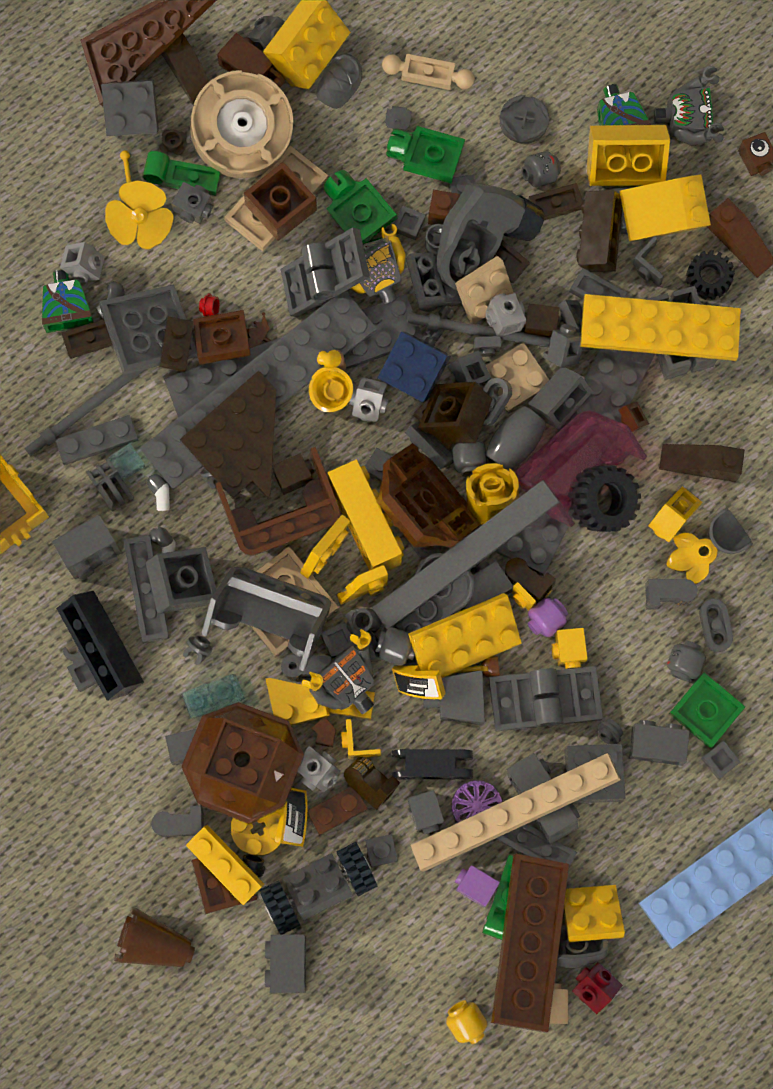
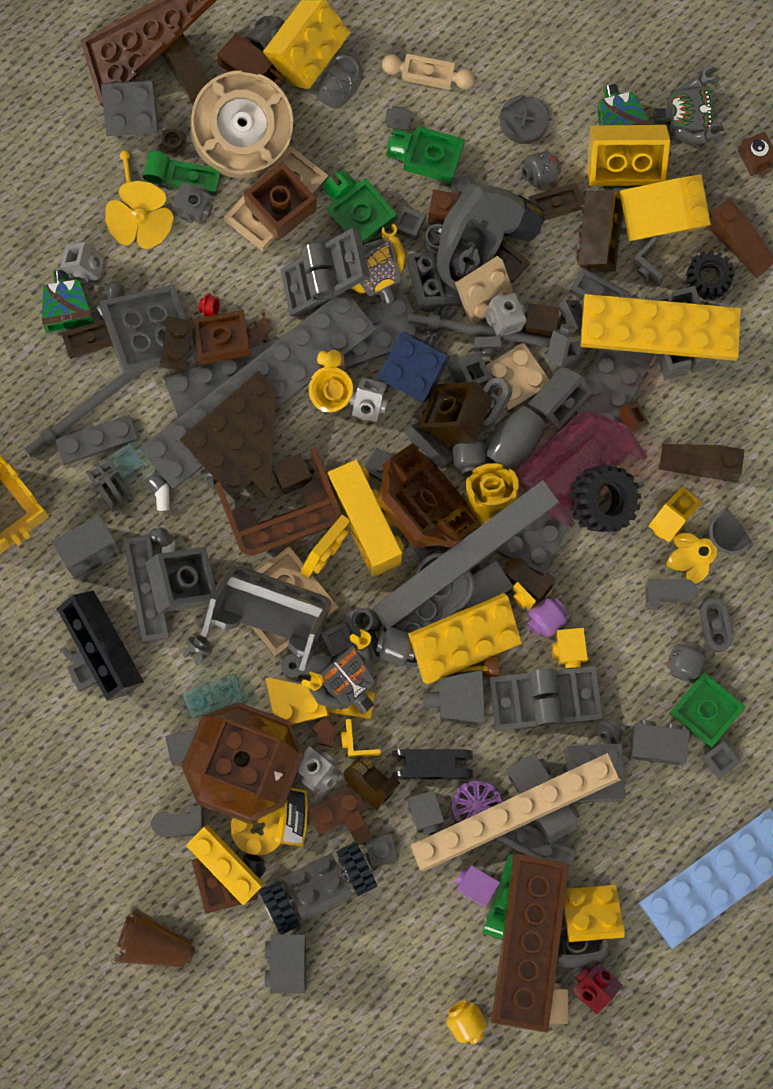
yellow wing [336,565,388,605] -> none
slope [392,665,446,699] -> none
none -> reddish brown piece [343,811,373,846]

